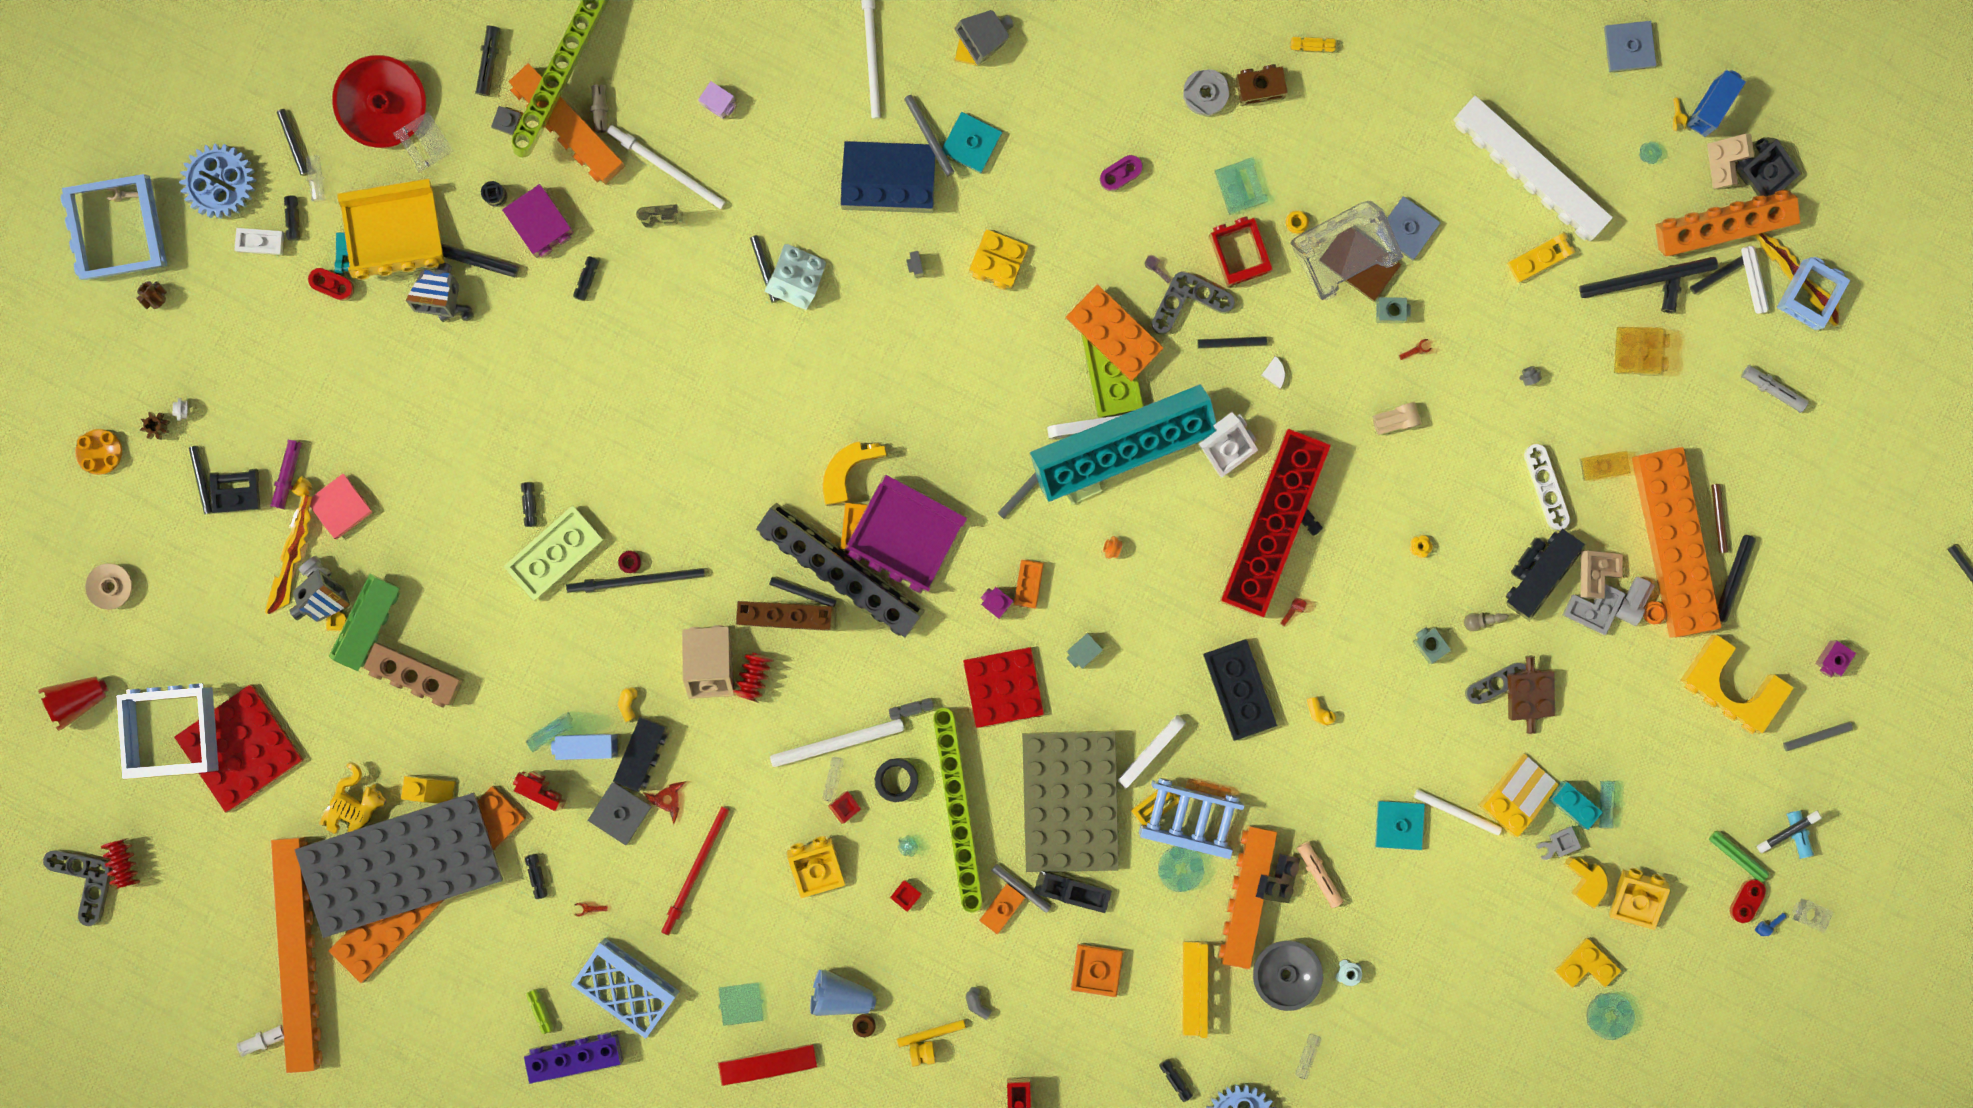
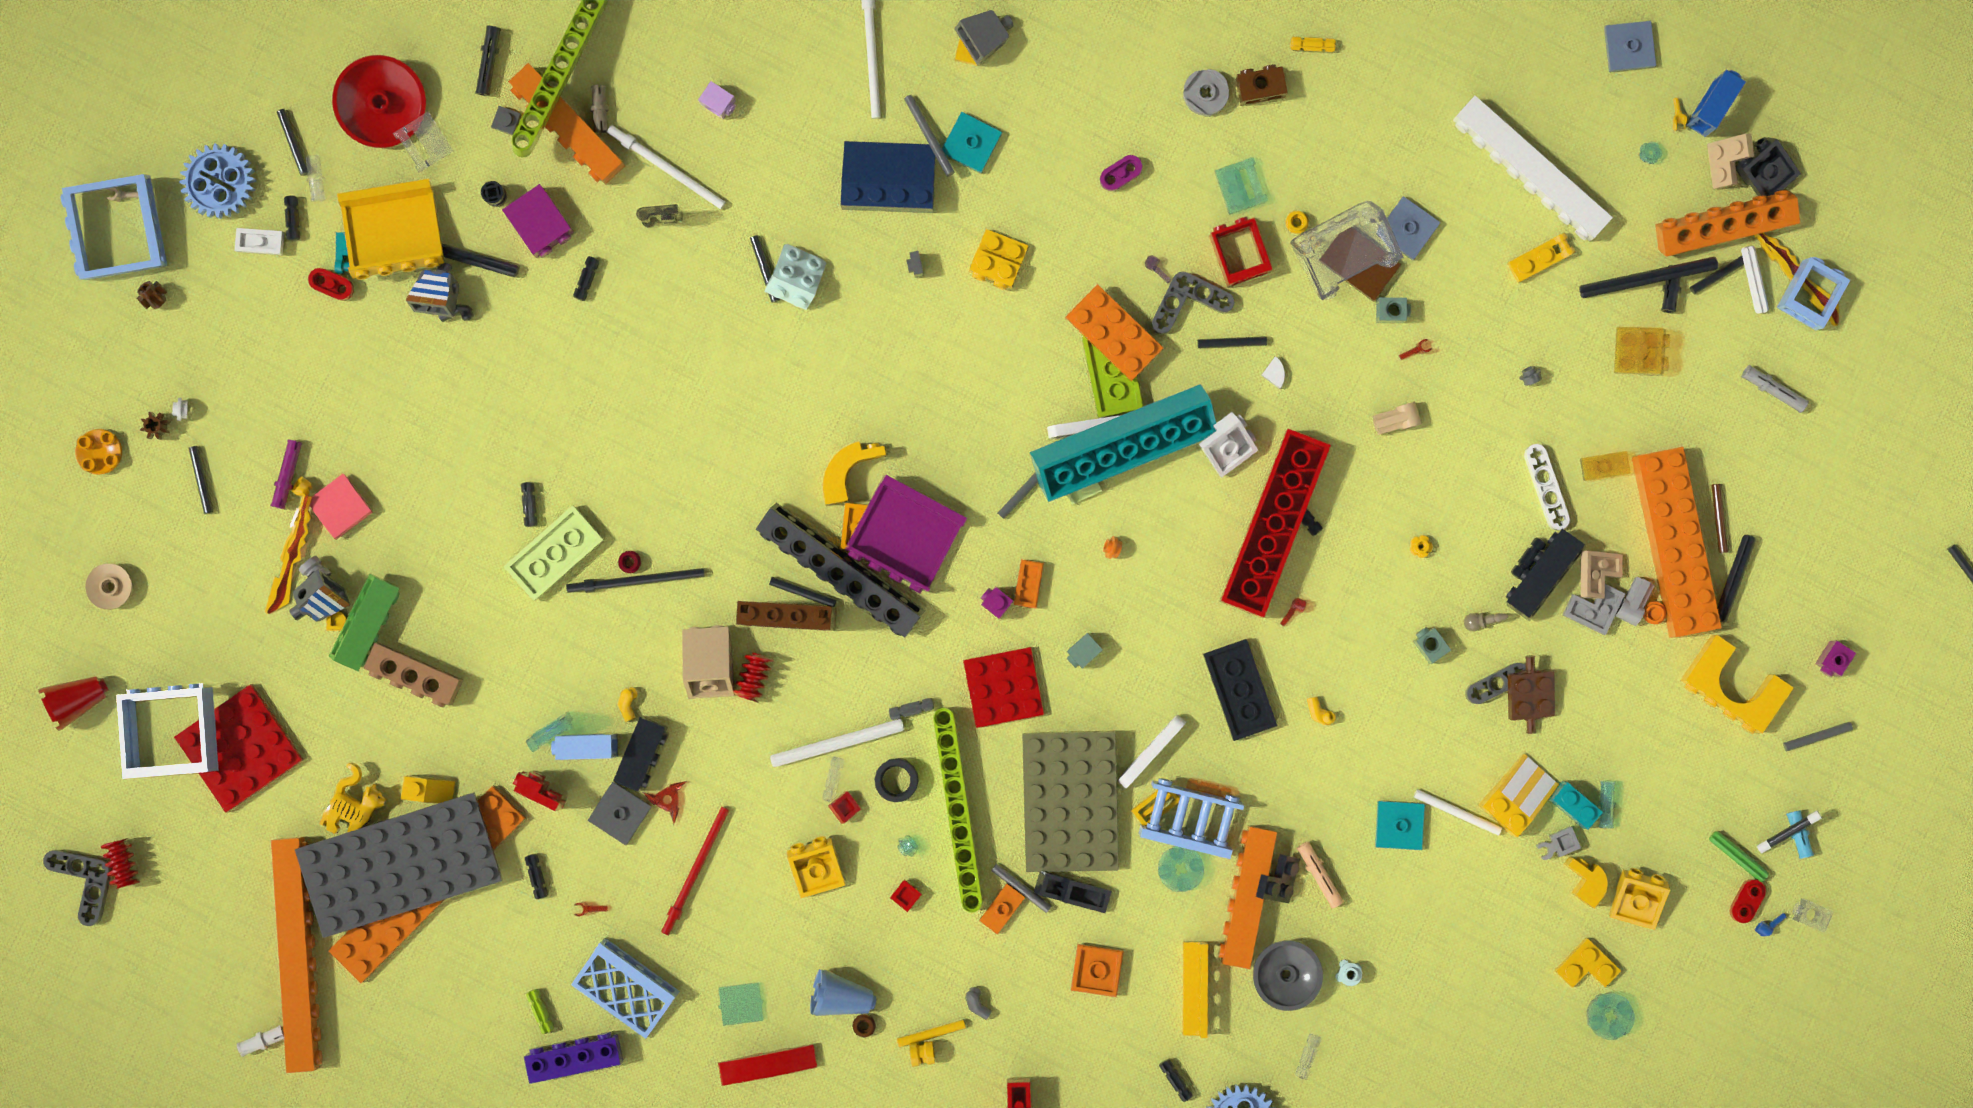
black plate [210,468,261,514] -> none

